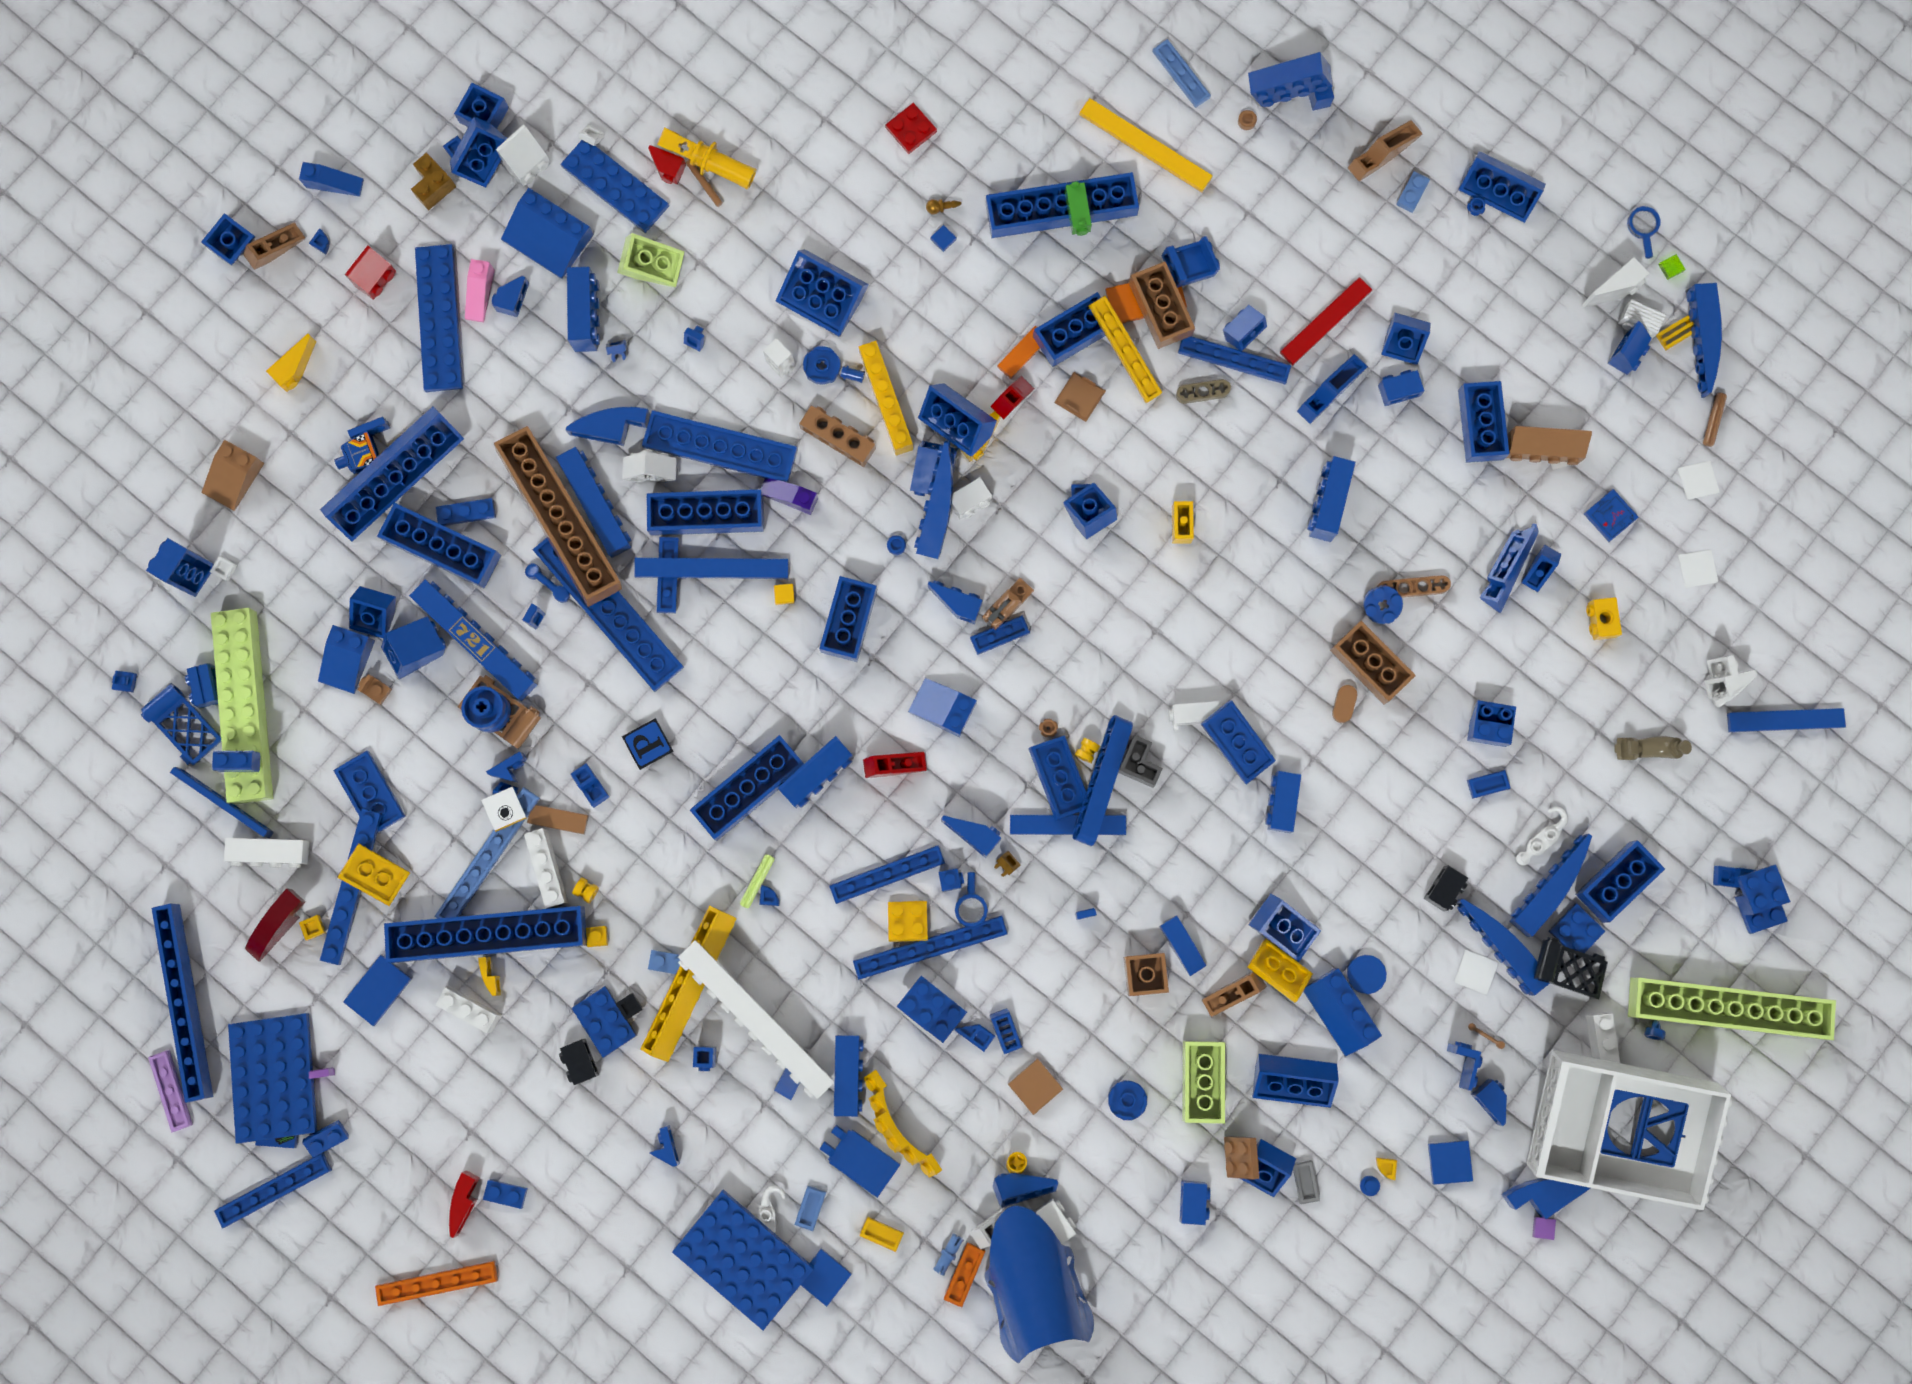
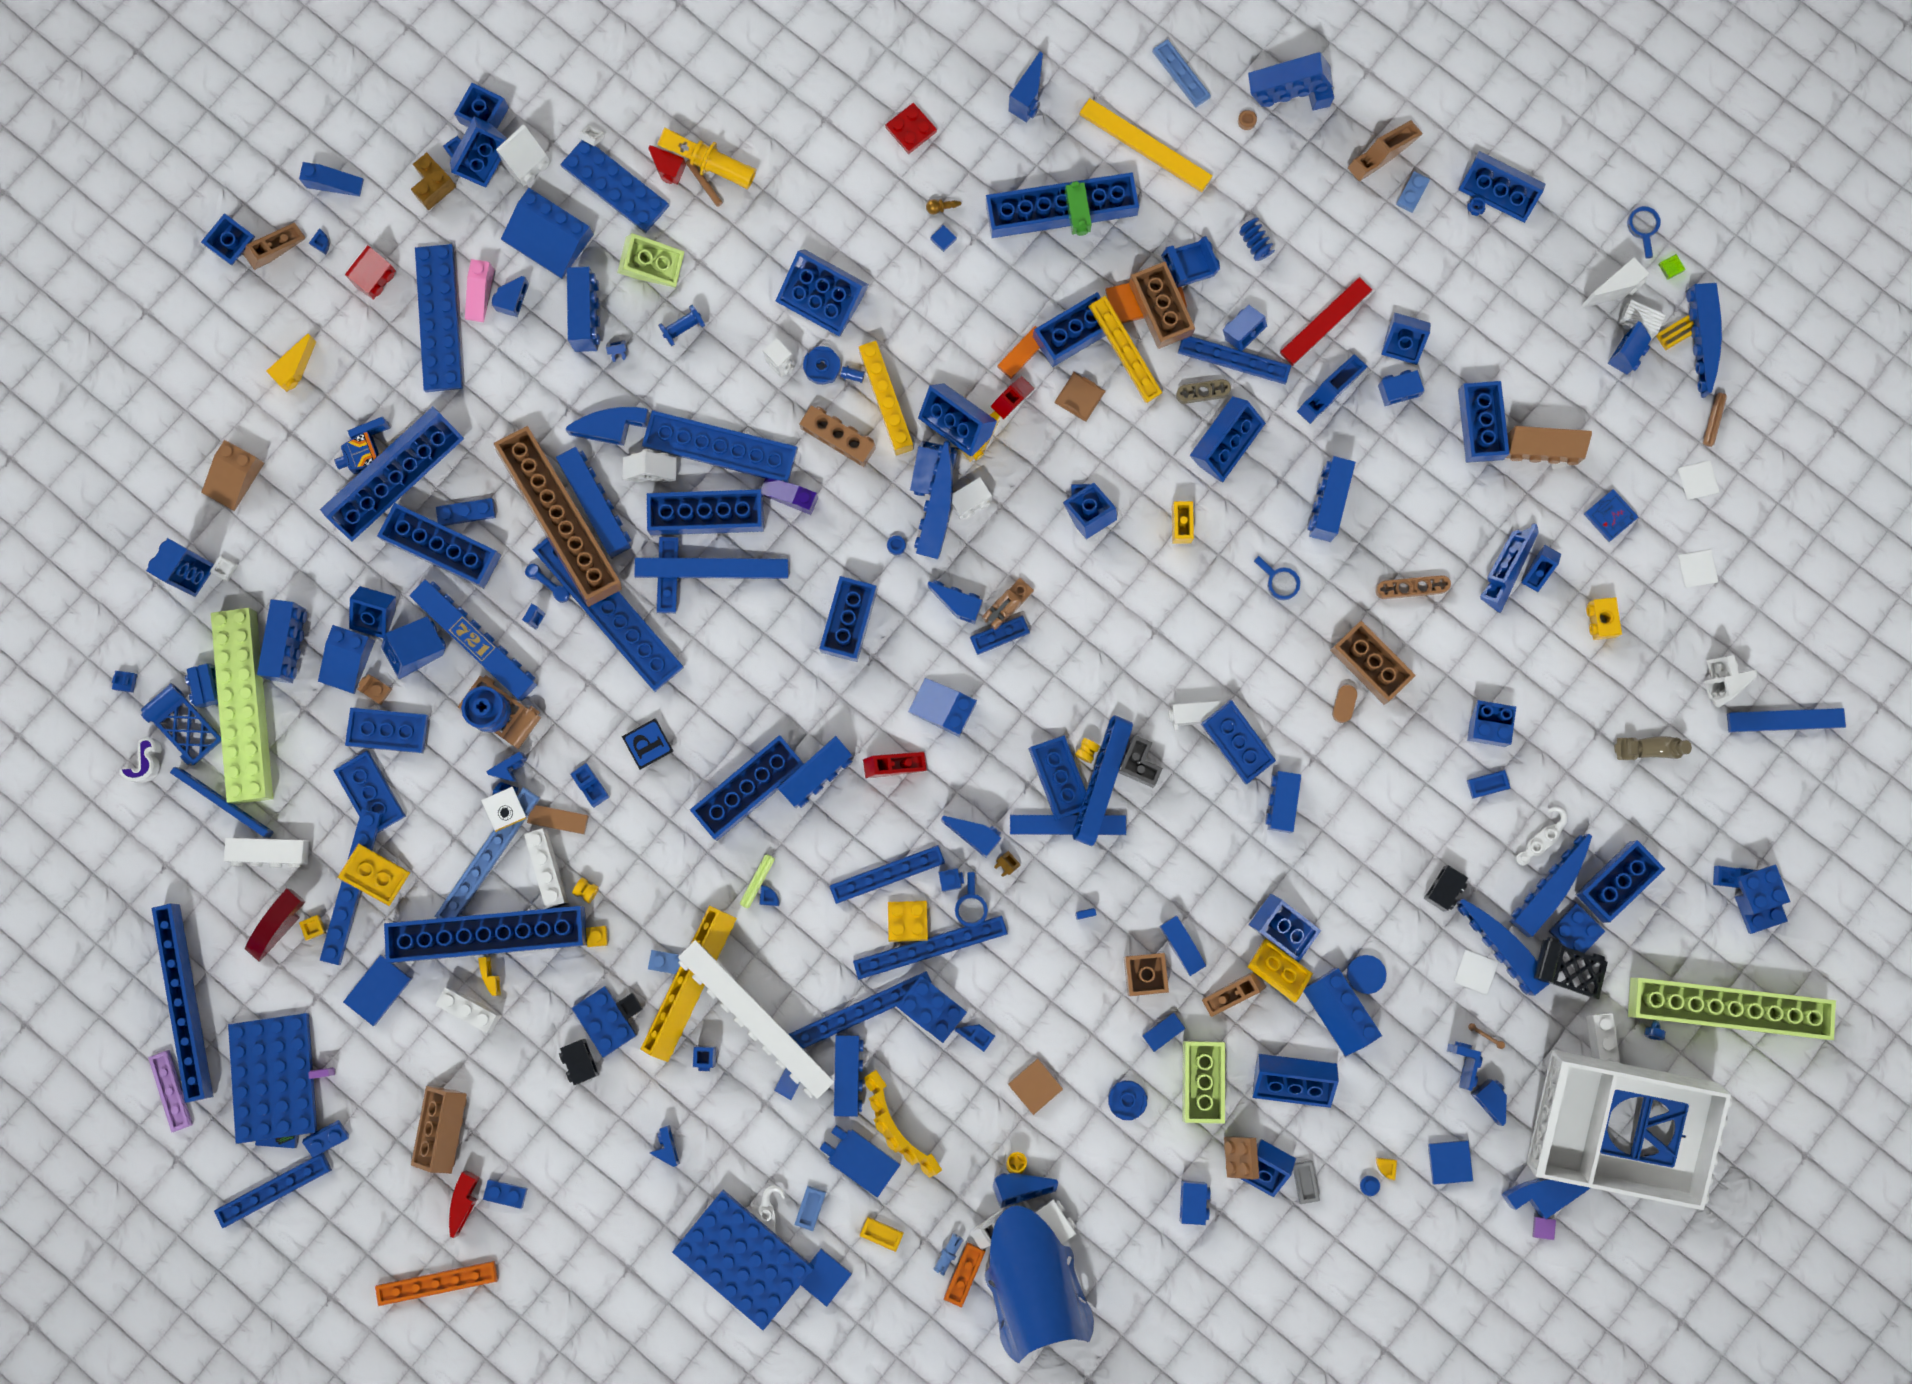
blue brick [212,751,260,772] -> none
blue tile [684,325,704,352] -> none
yellow tile [774,584,795,605] -> none
blue slope [989,1008,1022,1054] -> none
medium nougat plate [1039,719,1058,737] -> none
blue plate [1363,585,1403,624] -> none
none -> white animal [119,737,162,783]
none -> blue brick [257,599,307,683]
none -> blue plate [345,708,428,754]
none -> medium nougat slope [411,1086,467,1174]
none -> blue hose [658,305,705,347]
none -> blue tile [789,971,932,1049]
none -> blue slope [1008,52,1043,123]
none -> blue tile [1142,1013,1186,1052]
none -> blue slope [1190,396,1266,482]
none -> blue piece [1239,217,1275,261]
none -> piece [1254,556,1300,601]

